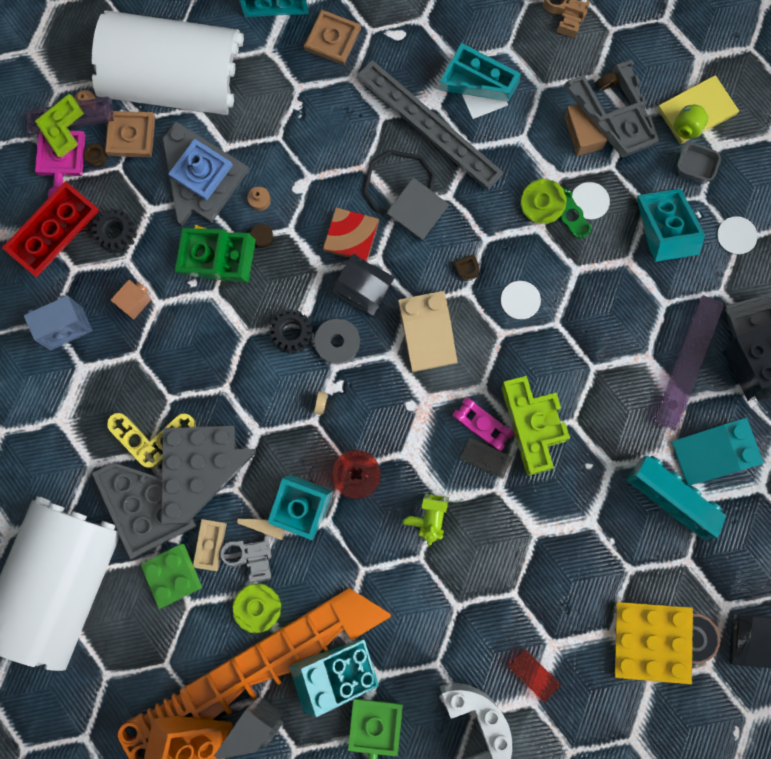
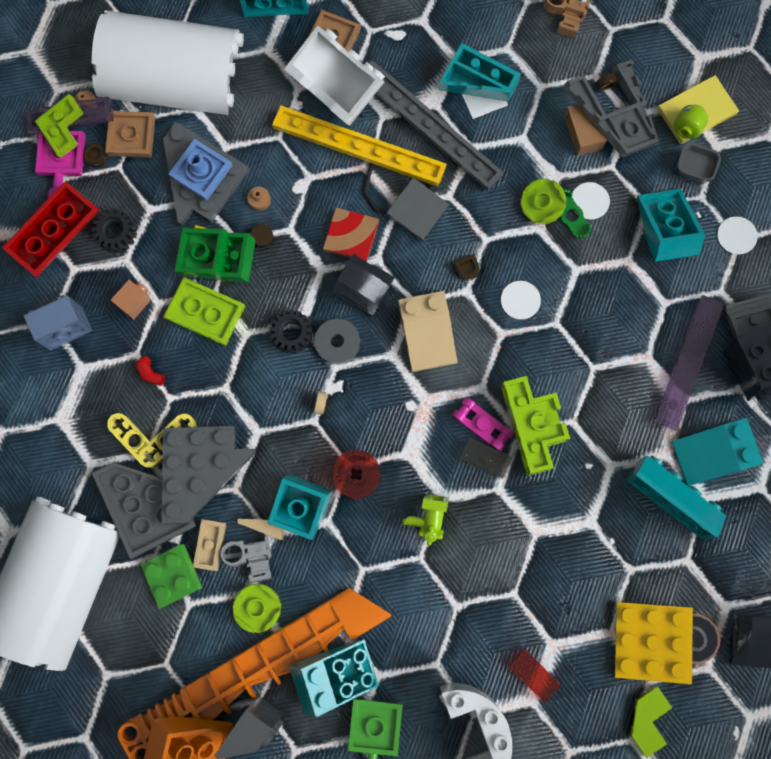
none -> red arm [135,356,165,386]
none -> lime tile [163,277,246,346]
none -> yellow plate [272,106,446,187]
none -> white cylinder [284,26,385,126]
none -> lime tile [630,685,672,758]

